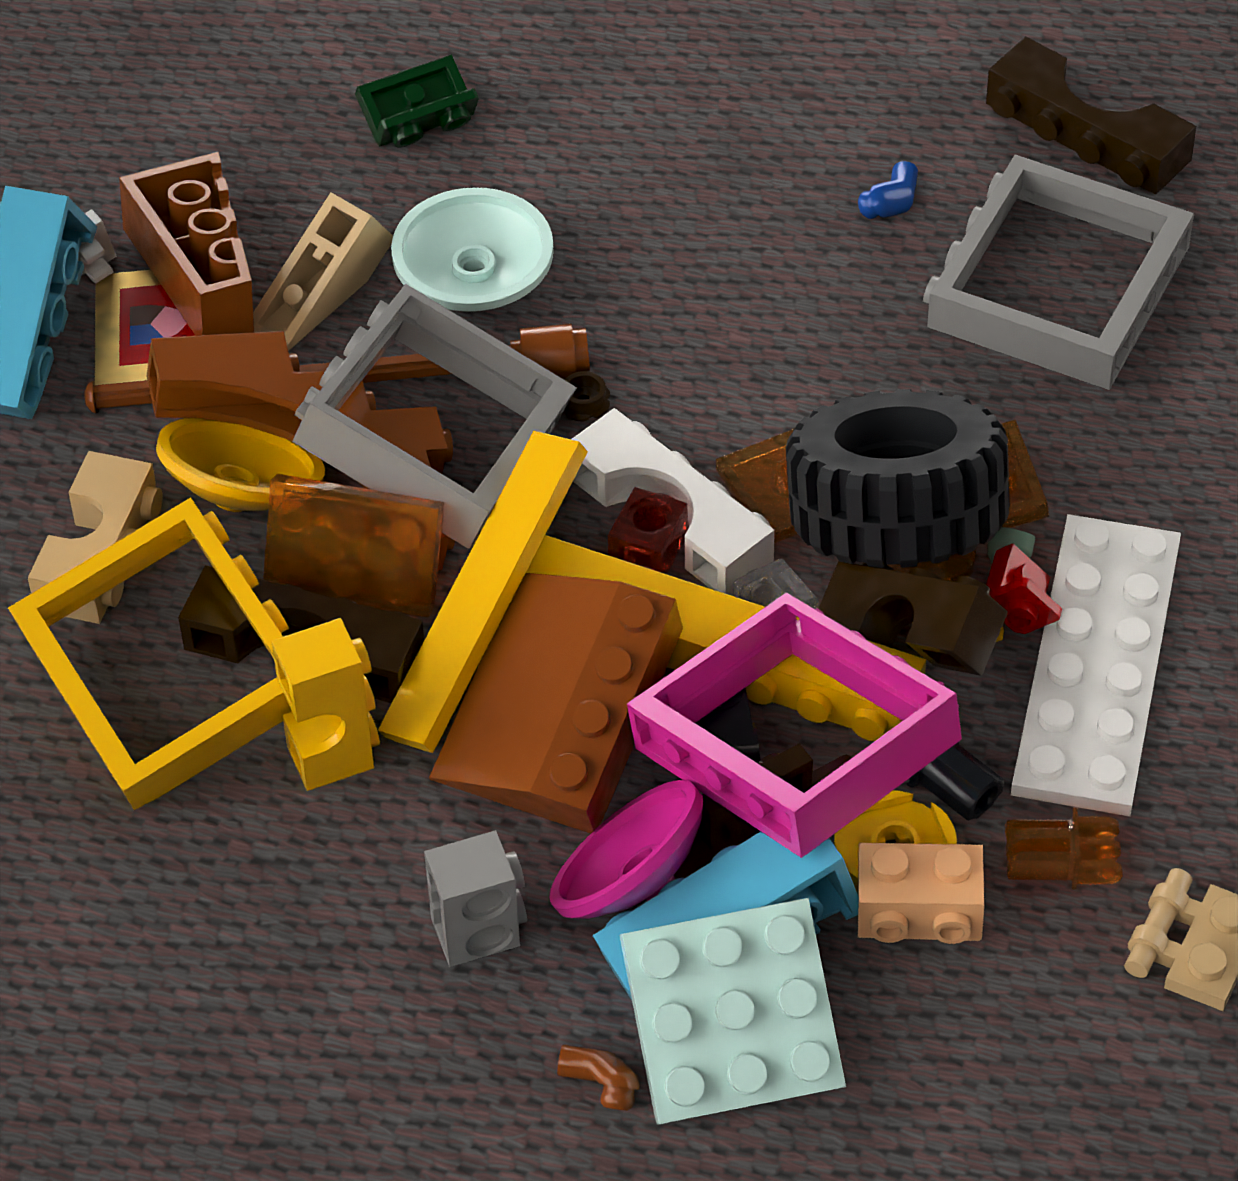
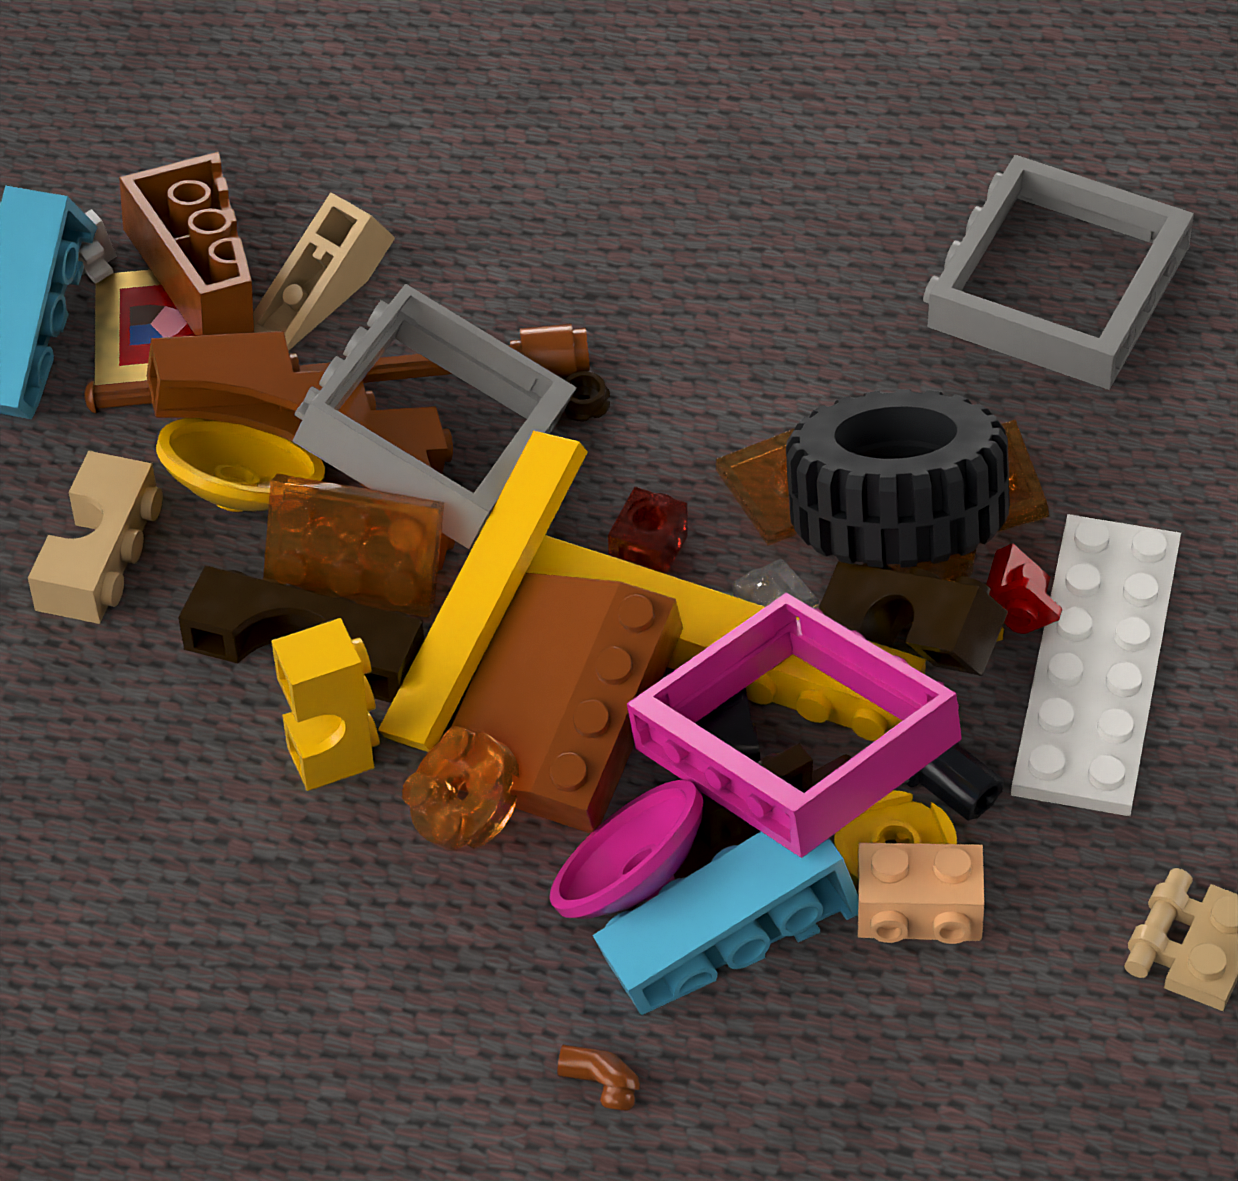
yellow window [8,497,292,810] -> none
dark green bracket [355,54,479,148] -> none
light aqua dish [391,188,553,312] -> none
light grey brick [424,830,527,967] -> none
white arch [571,408,774,596] -> none
light aqua plate [620,898,846,1124] -> none
blue arm [858,161,918,219] -> none
dark brown arch [986,36,1197,195] -> none
sand green hinge [987,527,1036,563] -> none
clear orange arm [1005,807,1123,890] -> none
none -> clear orange plate [402,726,519,851]

